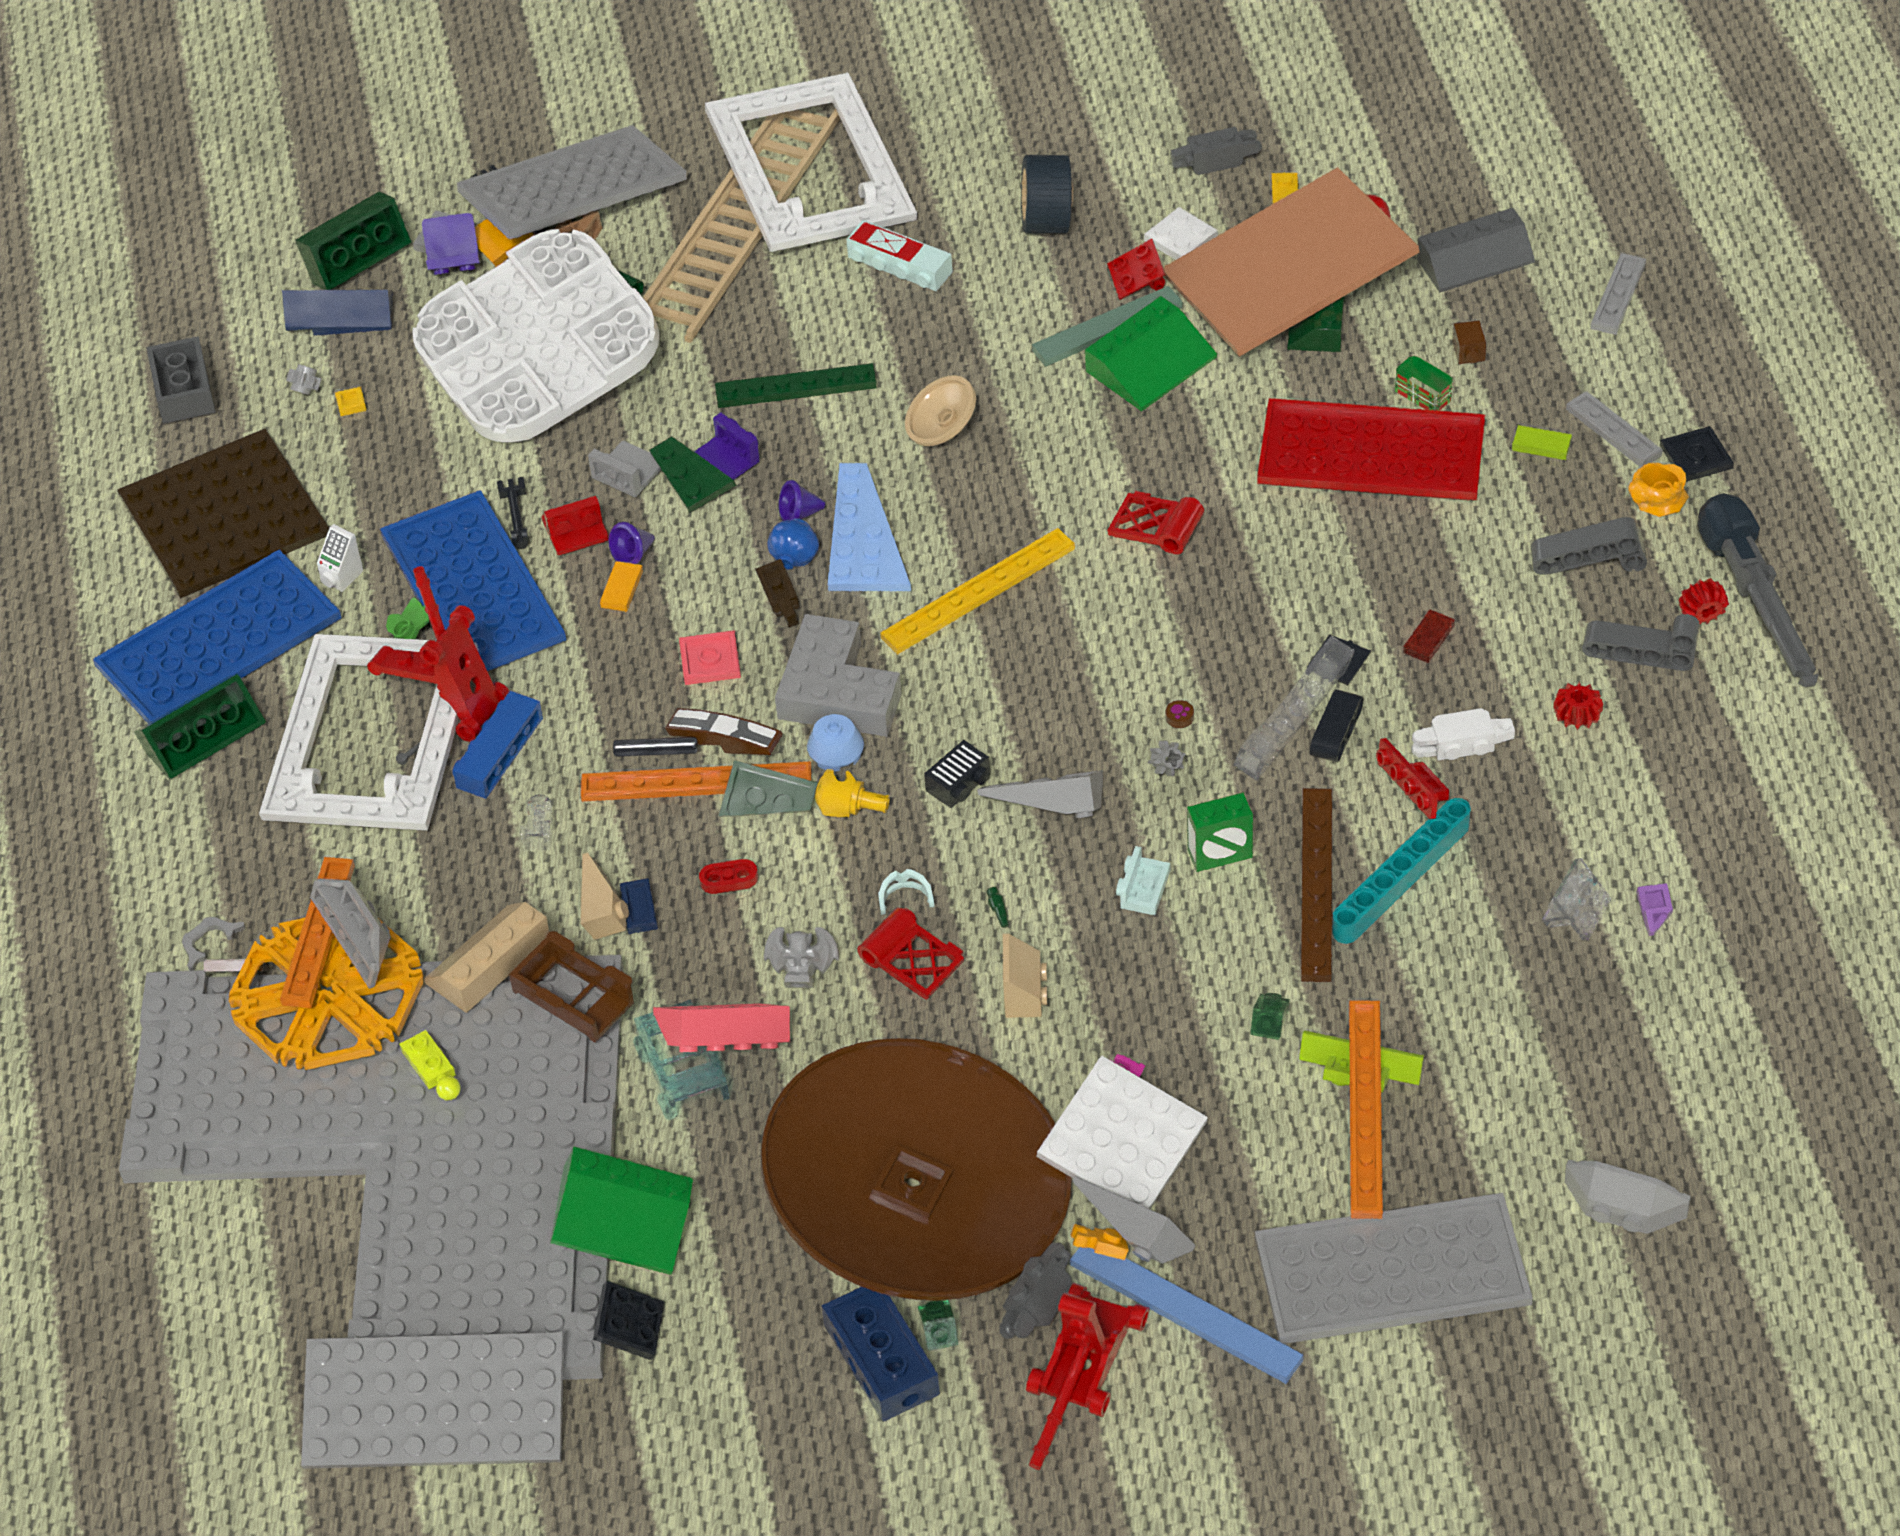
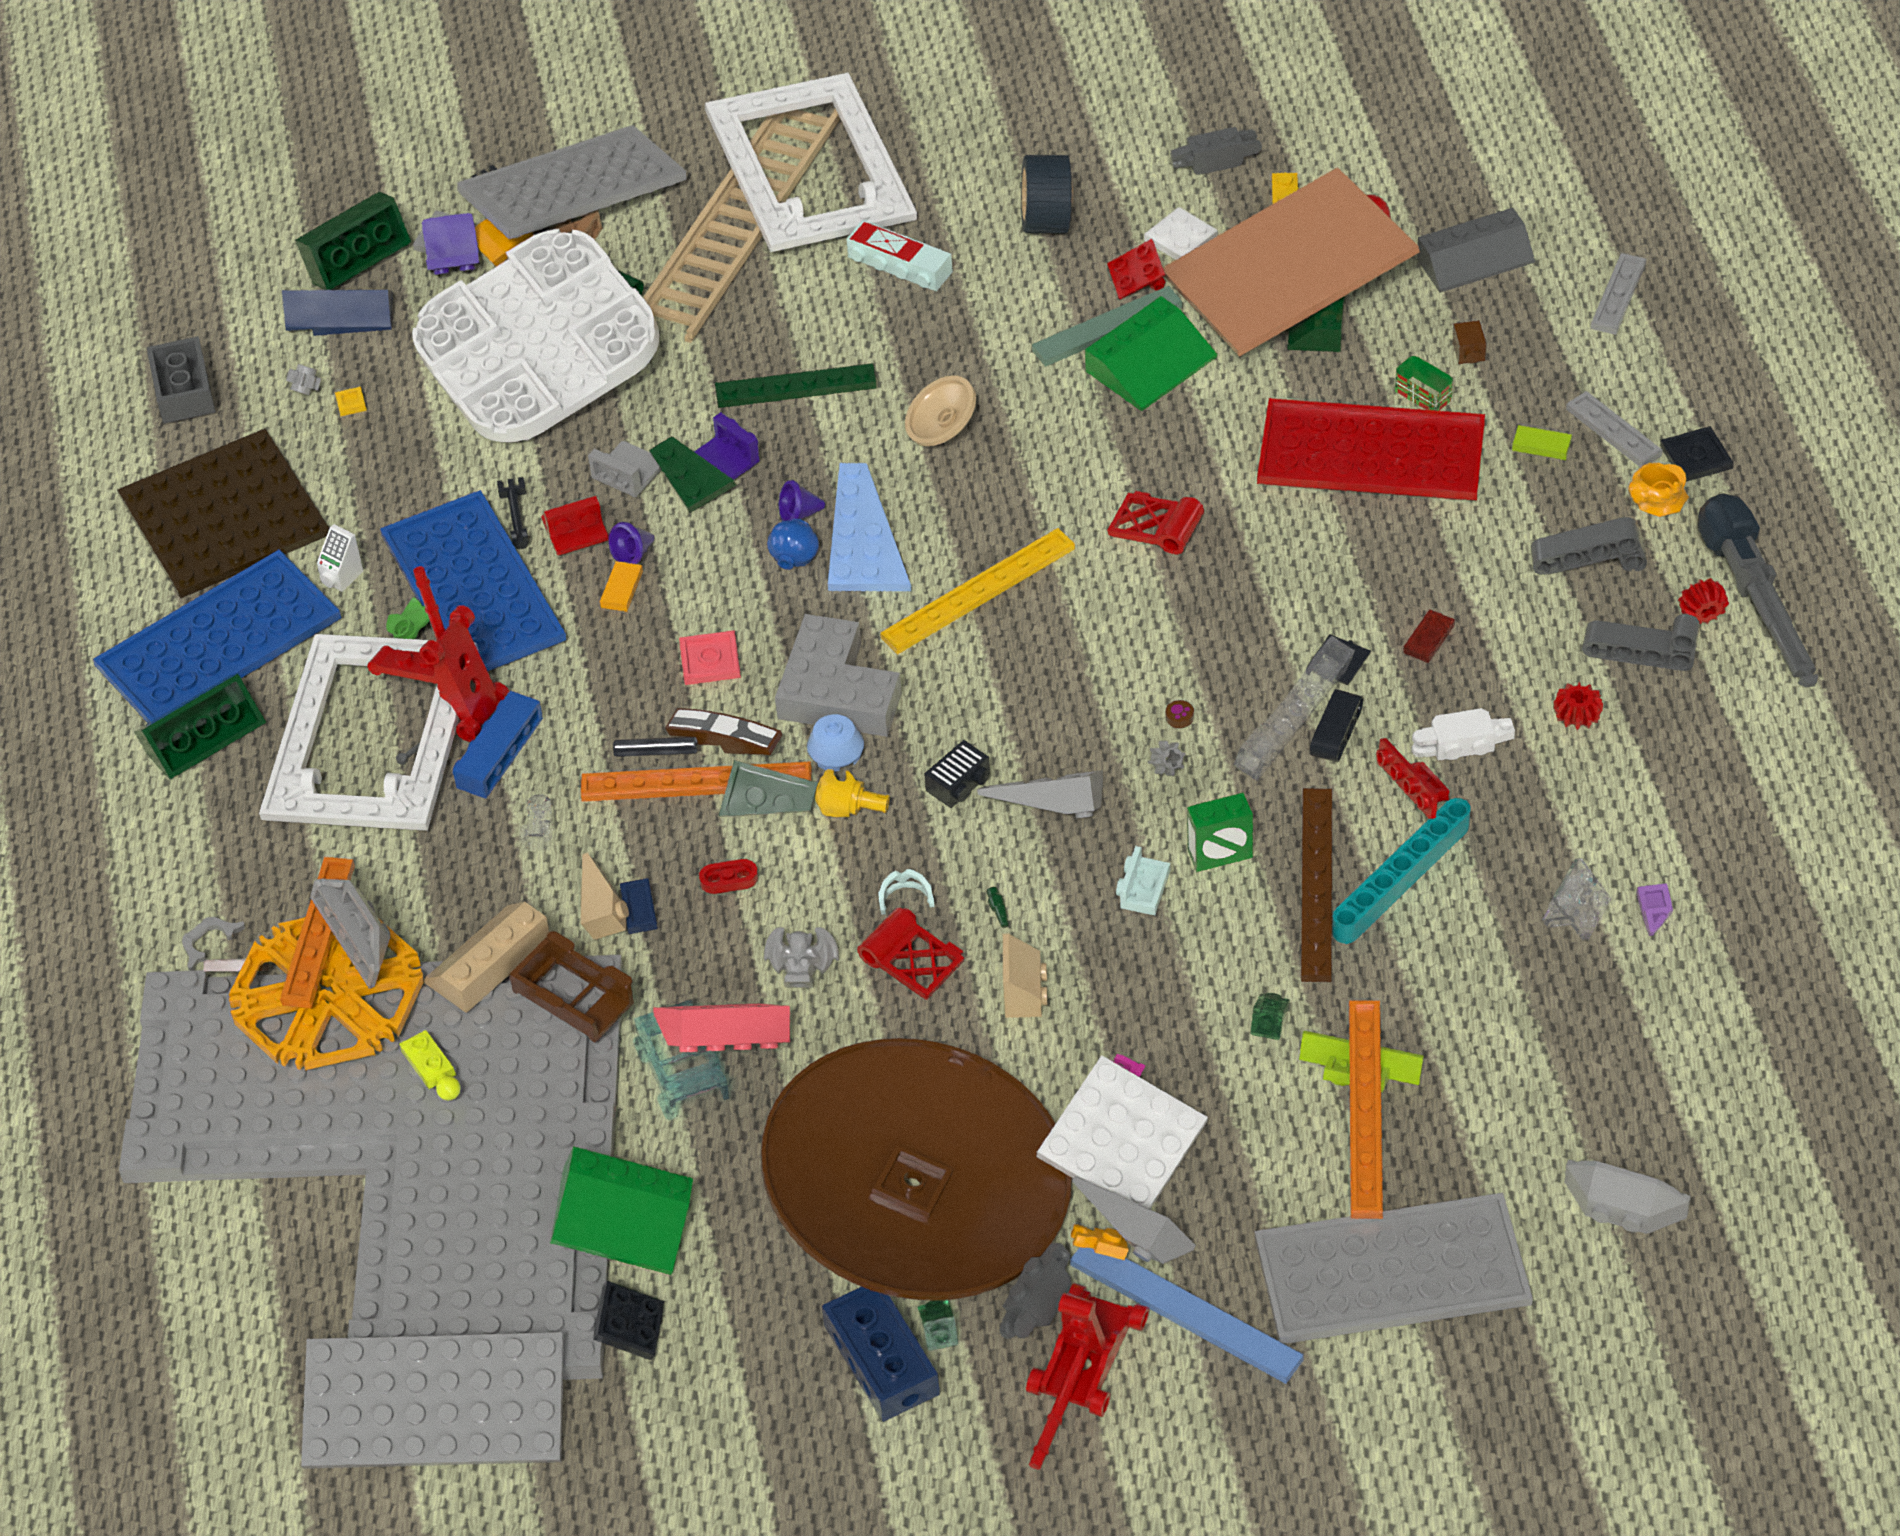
dark brown hinge [755,559,800,628] -> none

